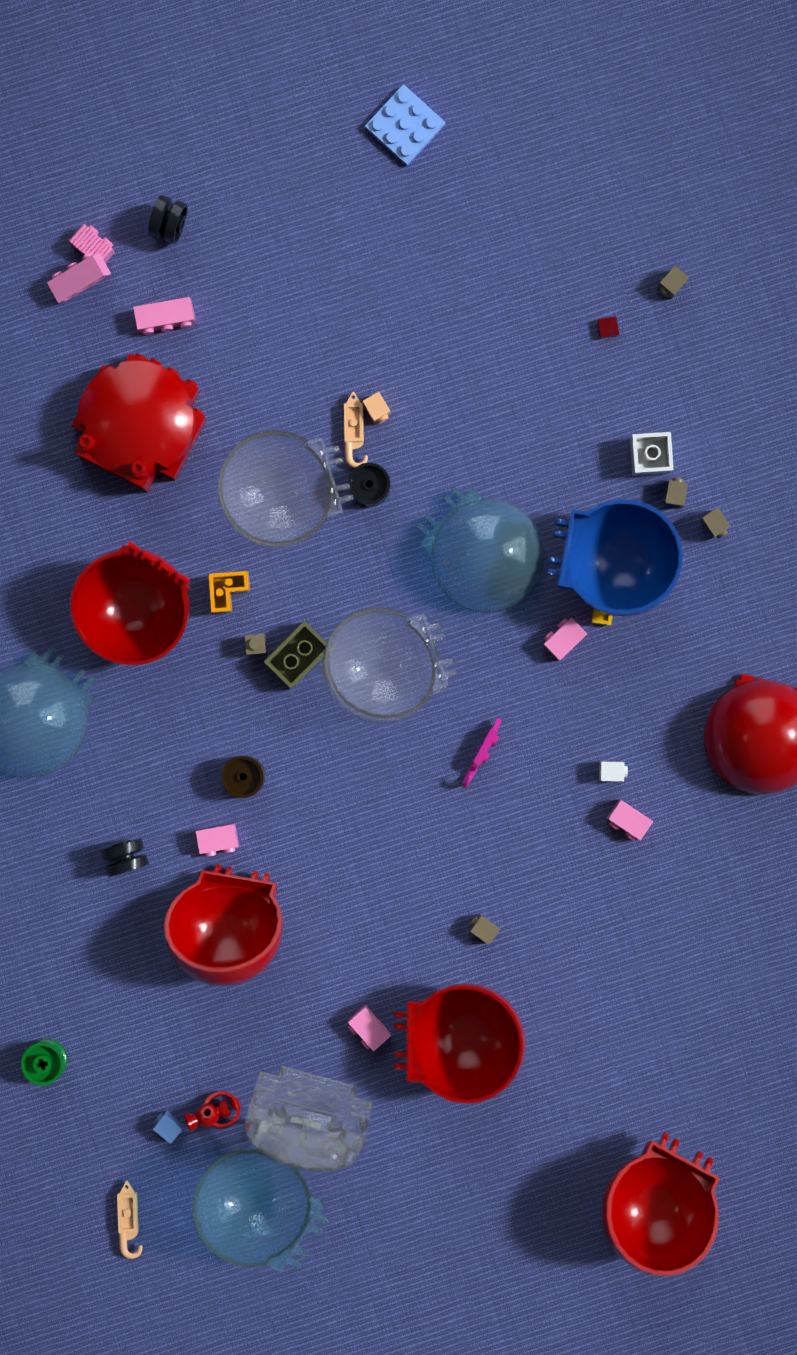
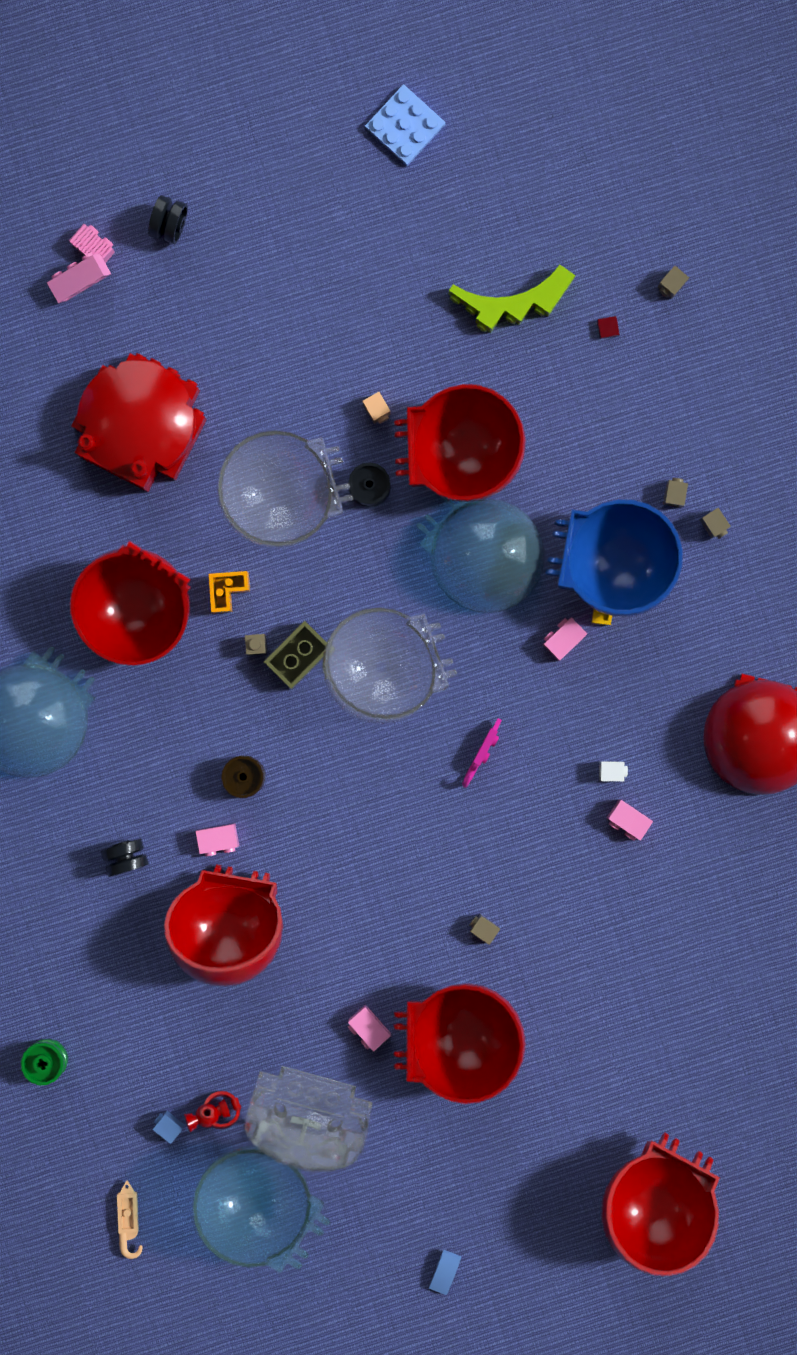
bright pink brick [133,297,196,335] -> none
light nougat plate [344,392,368,468] -> none
white brick [630,432,674,476] -> none
none -> red windscreen [394,384,526,502]
none -> medium blue slope [429,1249,461,1295]
none -> lime arch [448,265,576,333]

